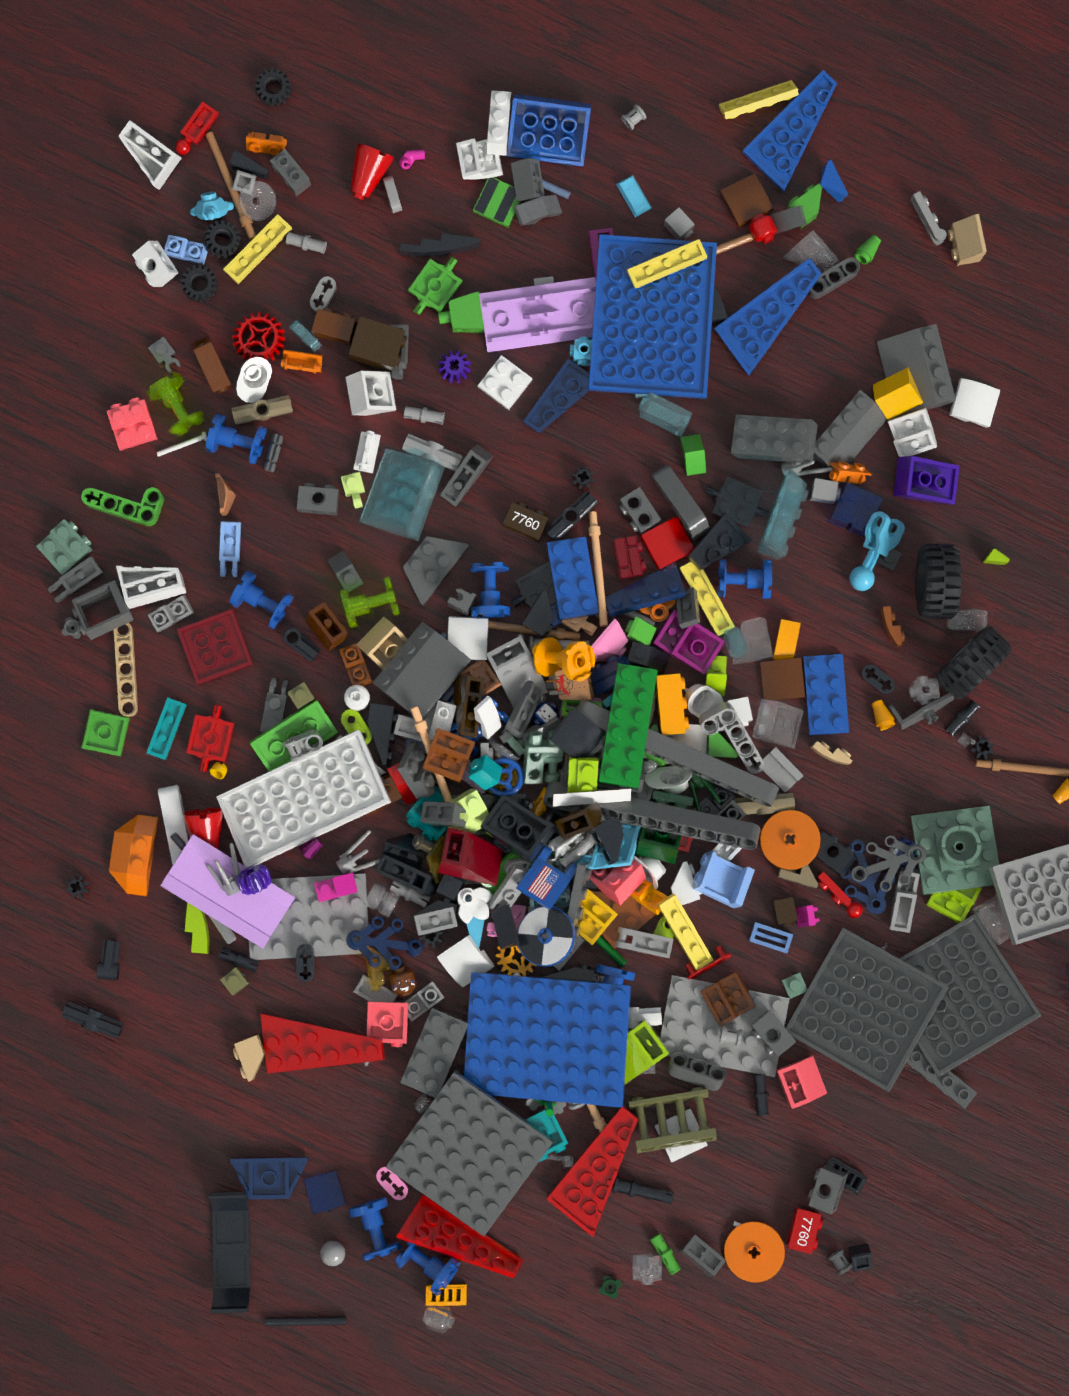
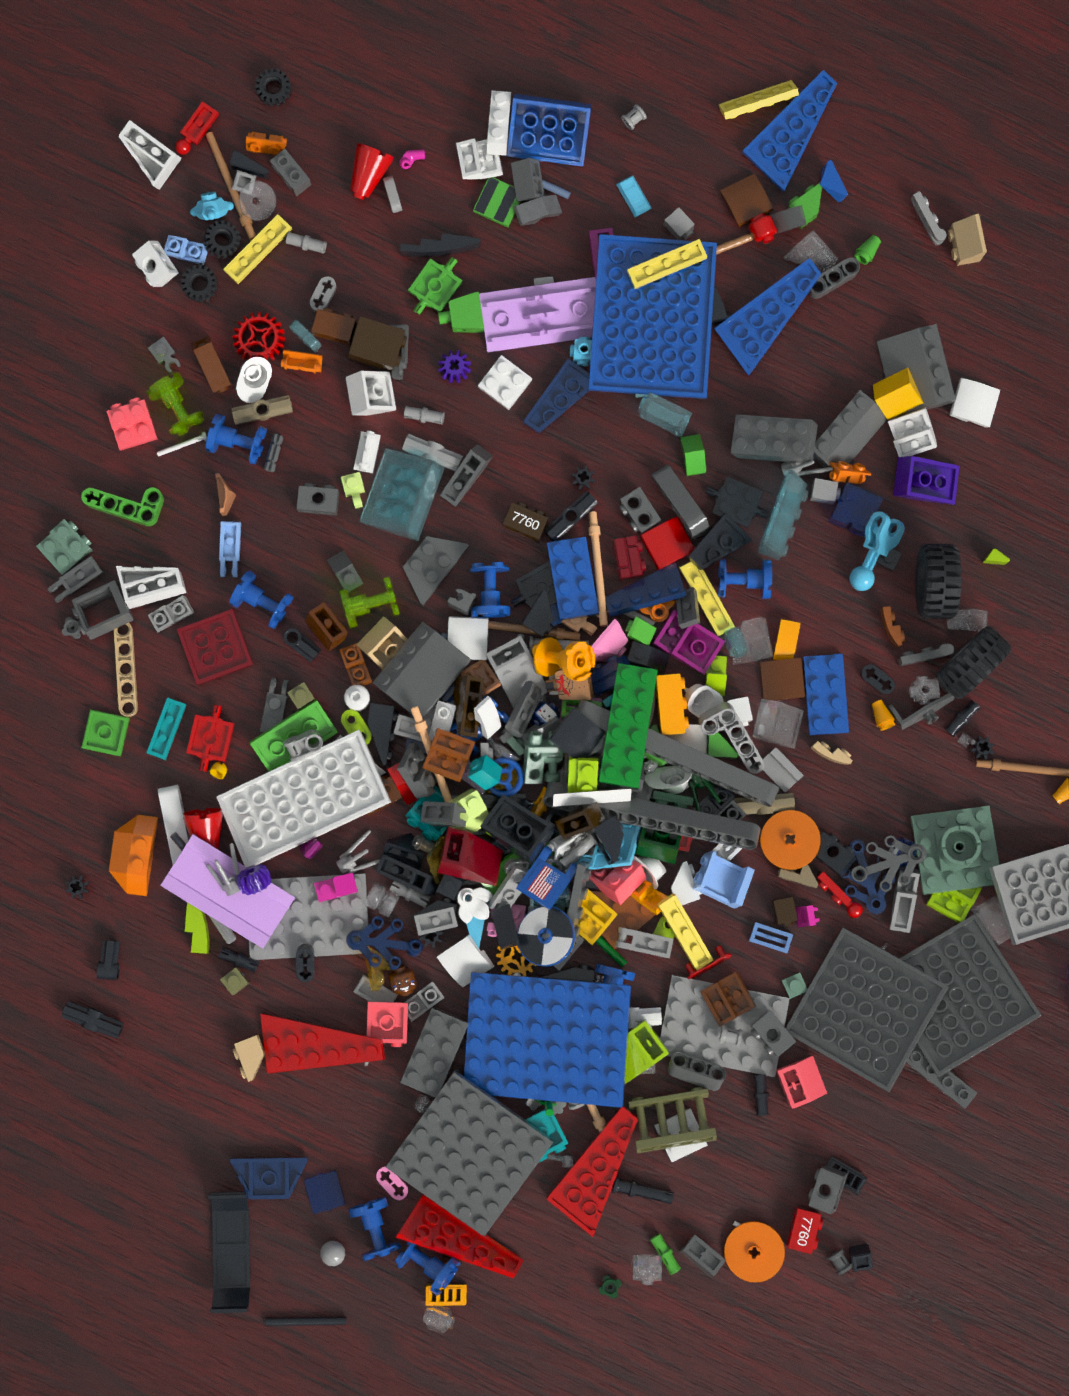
none -> dark grey hinge [897,643,954,666]

